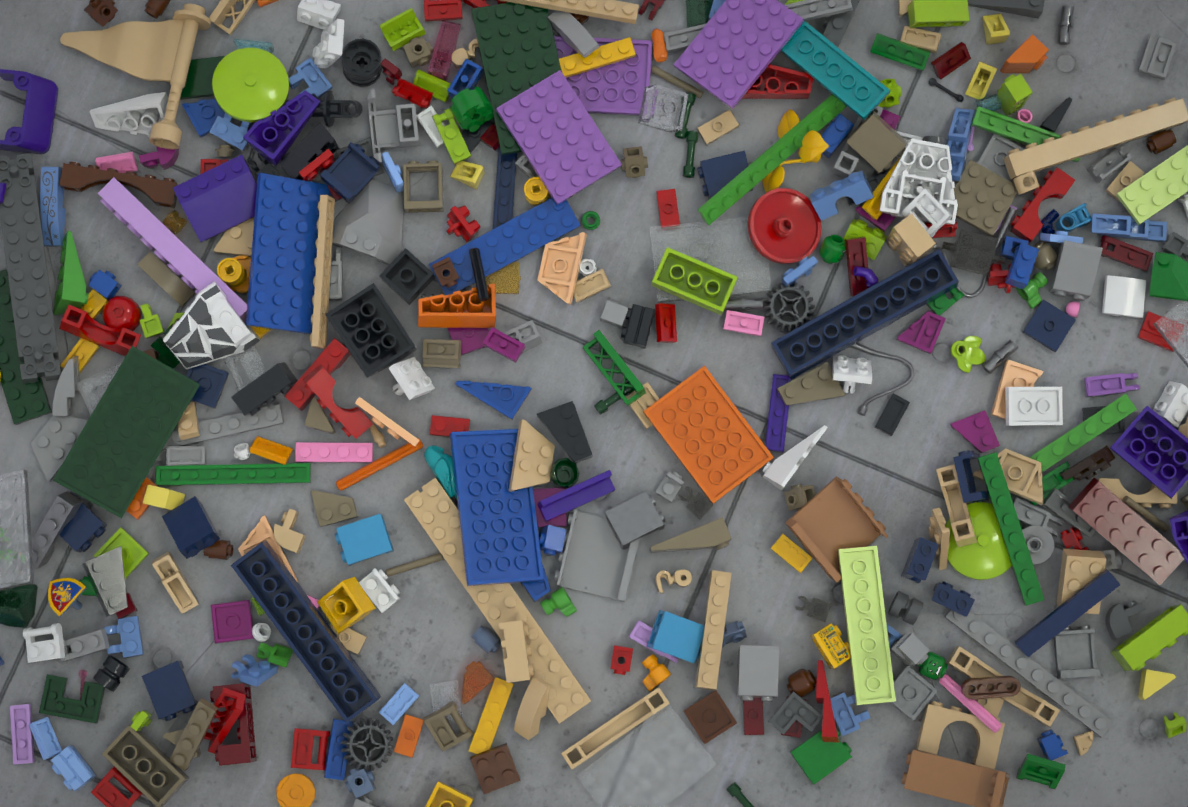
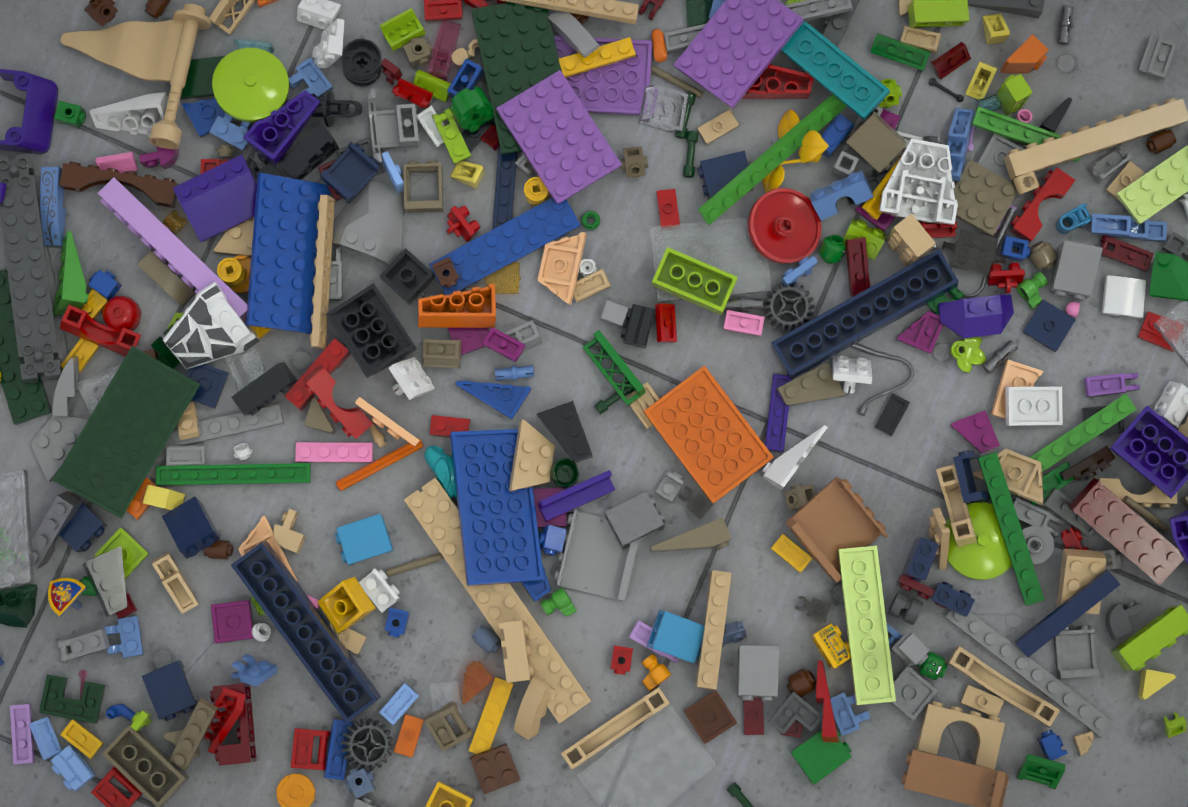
white plate [23,623,65,663] -> none
black wheel [93,655,130,692] -> none
lime plate [139,303,165,339] -> none
light orange plate [250,436,293,465] -> none
bright green plate [257,643,293,667] -> none
red plate [299,149,334,181] -> none
dark tan wing [311,490,358,527] -> none
black axle [469,248,489,301] -> none
tan leg [655,569,692,594] -> none
dark purple arm [853,266,879,288] -> none
white plate [902,189,952,238] -> none
bright pink axle [939,674,1002,733] -> none
reddish brown plate [961,676,1021,700] -> none
blue brick [1005,243,1039,289] -> none
light blue plate [1040,231,1083,244] -> none
clear blue arm [1041,209,1060,234] -> none
none -> green brick [54,101,86,128]
none -> yellow plate [60,719,104,759]
none -> blue arm [106,704,136,722]
none -> blue brick [385,608,410,638]
none -> medium blue pin [495,365,534,381]
none -> dark red plate [897,575,946,609]
none -> dark purple wedge [938,294,1014,339]

